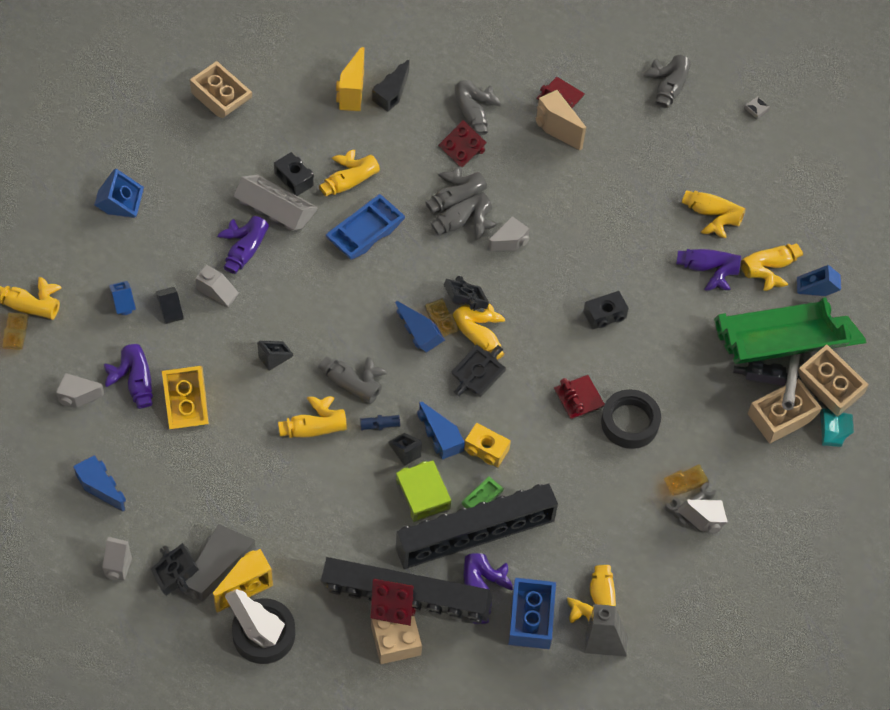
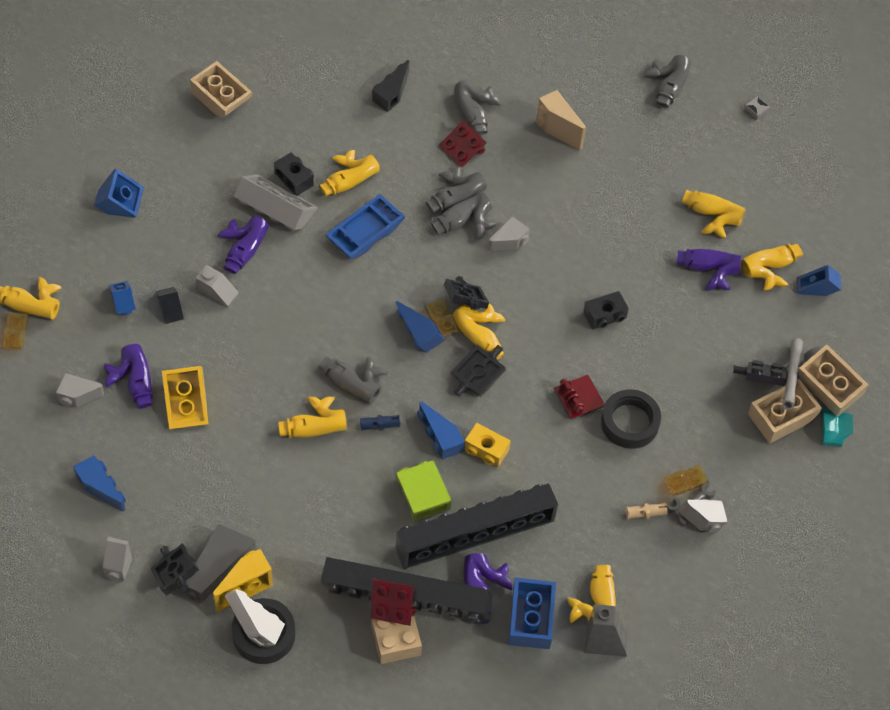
black slope [257,341,294,371] -> none
yellow slope [336,47,365,111] -> none
black slope [388,433,422,466] -> none
bright green plate [461,476,503,508] -> none
dark red hinge [536,76,585,108] -> none
green panel [714,297,867,364] -> none
none -> tan pin [625,503,668,520]

